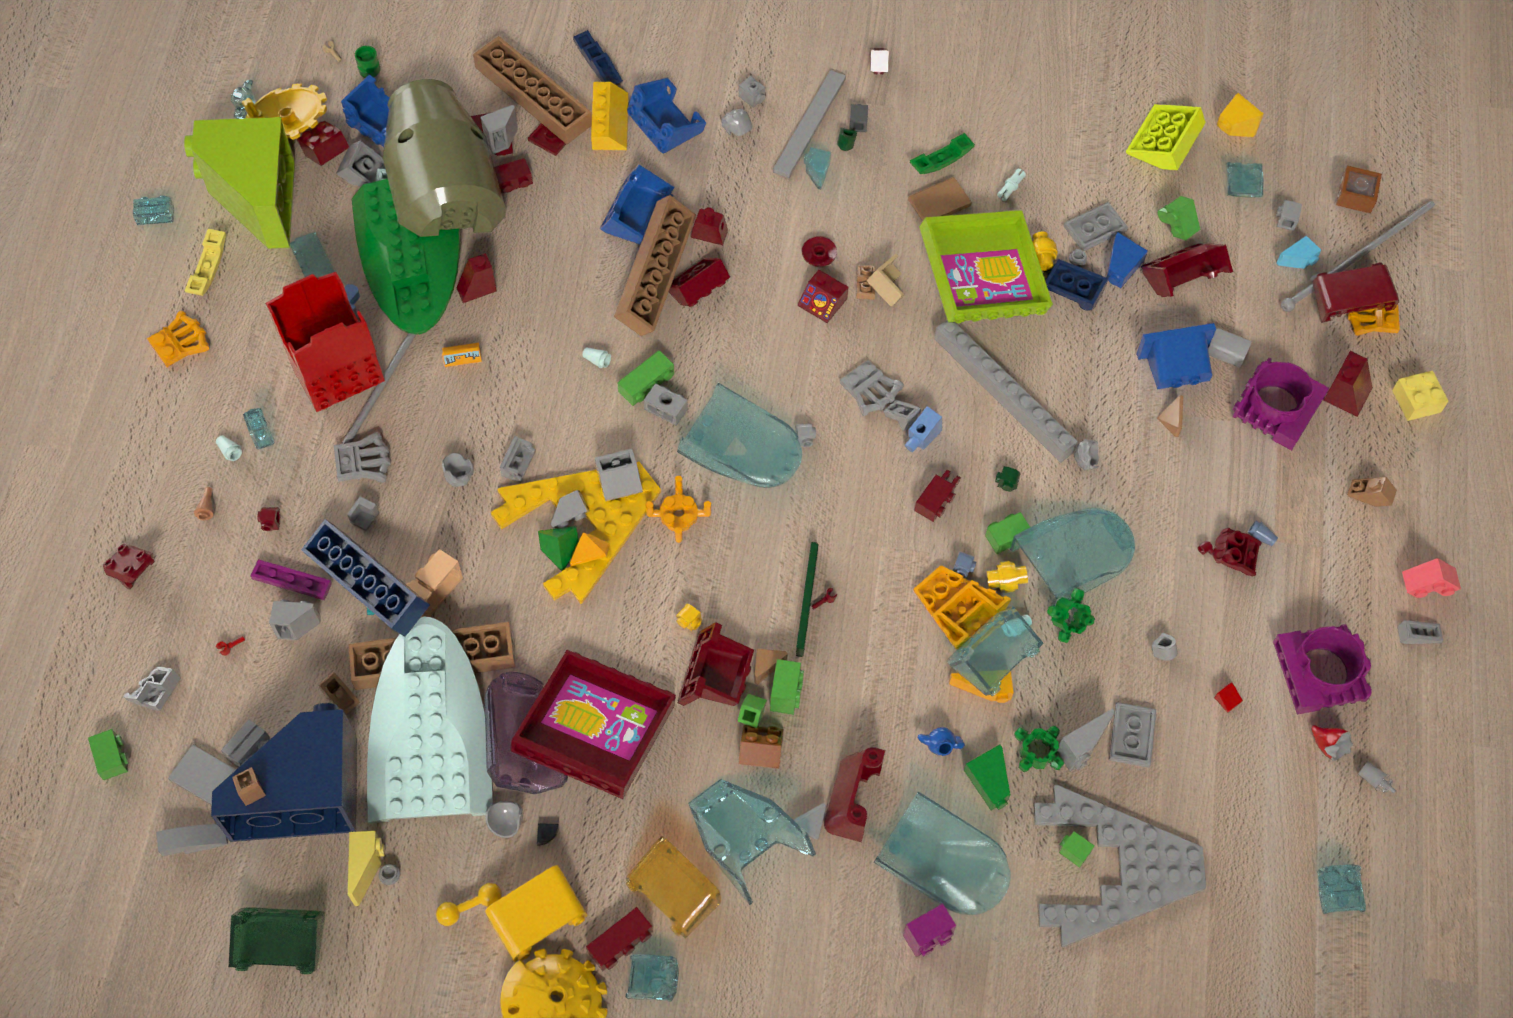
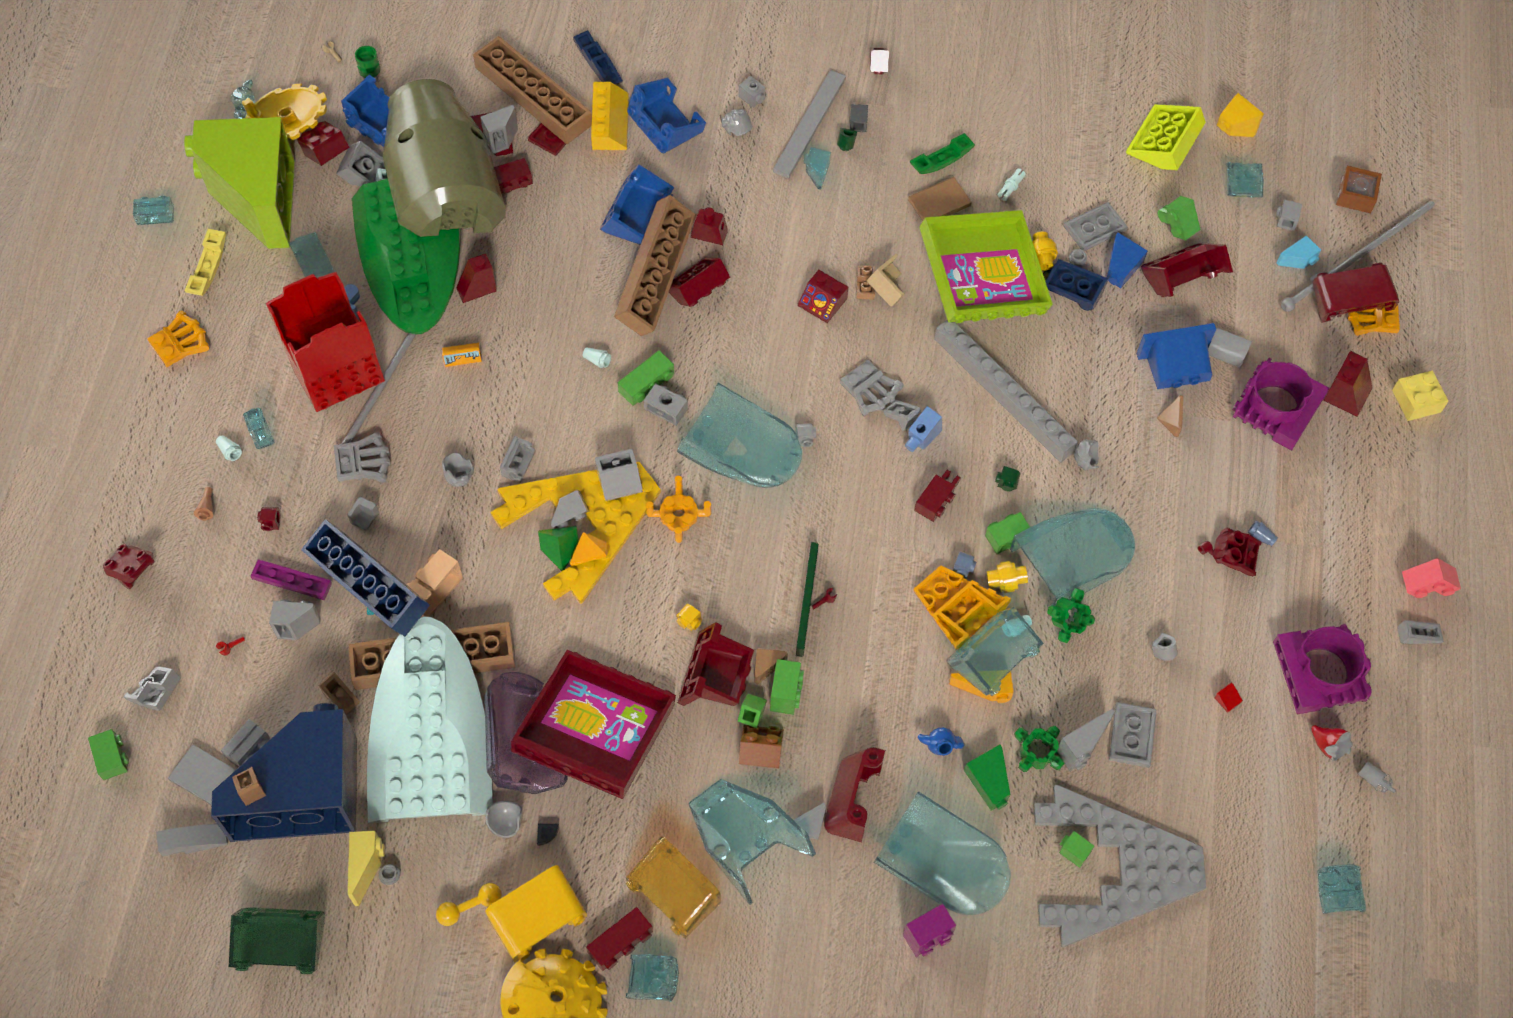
dark red dish [802,236,837,267] -> none
medium nougat slope [1347,477,1397,507] -> none

